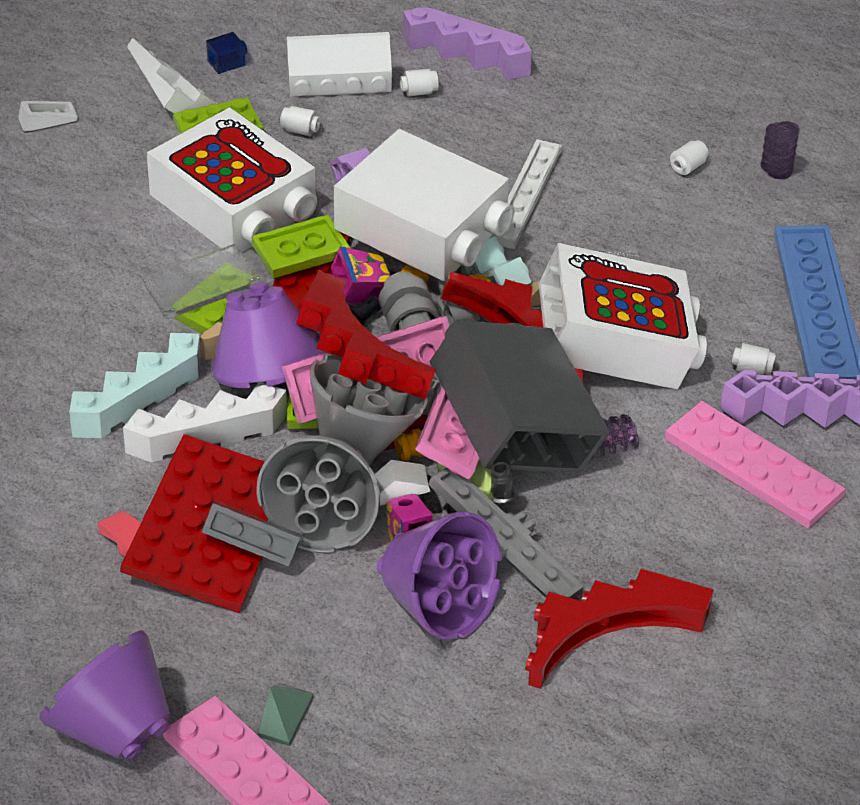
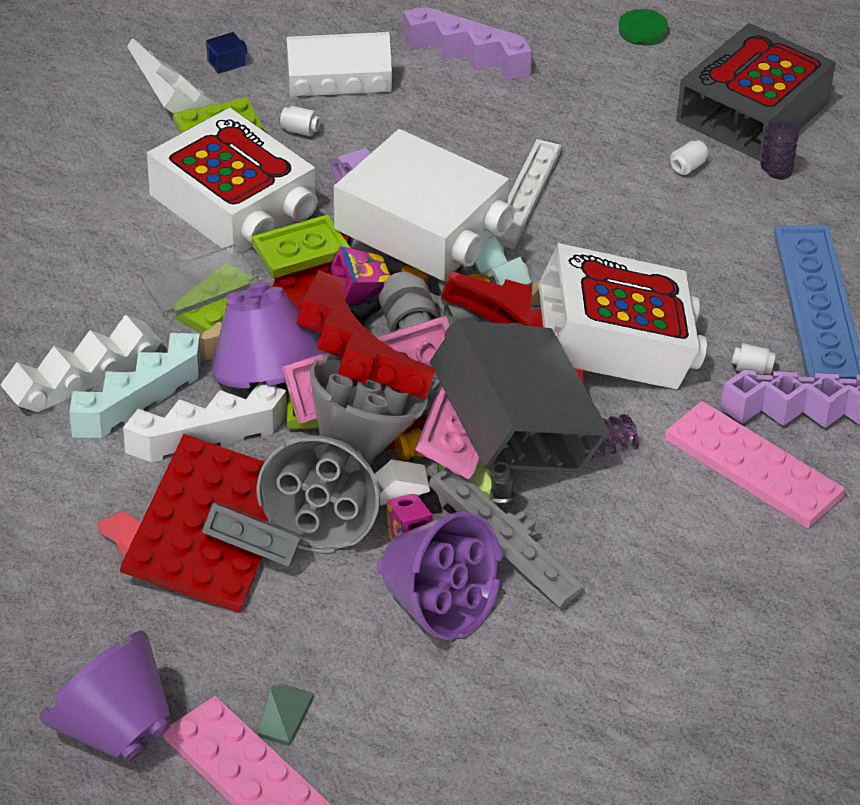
white slope [18,101,78,131] -> none
white brick [400,68,438,96] -> none
red arch [525,568,714,689] -> none
none -> white brick [1,315,162,412]
none -> green tile [618,9,668,45]
none -> dark grey brick [676,23,836,163]

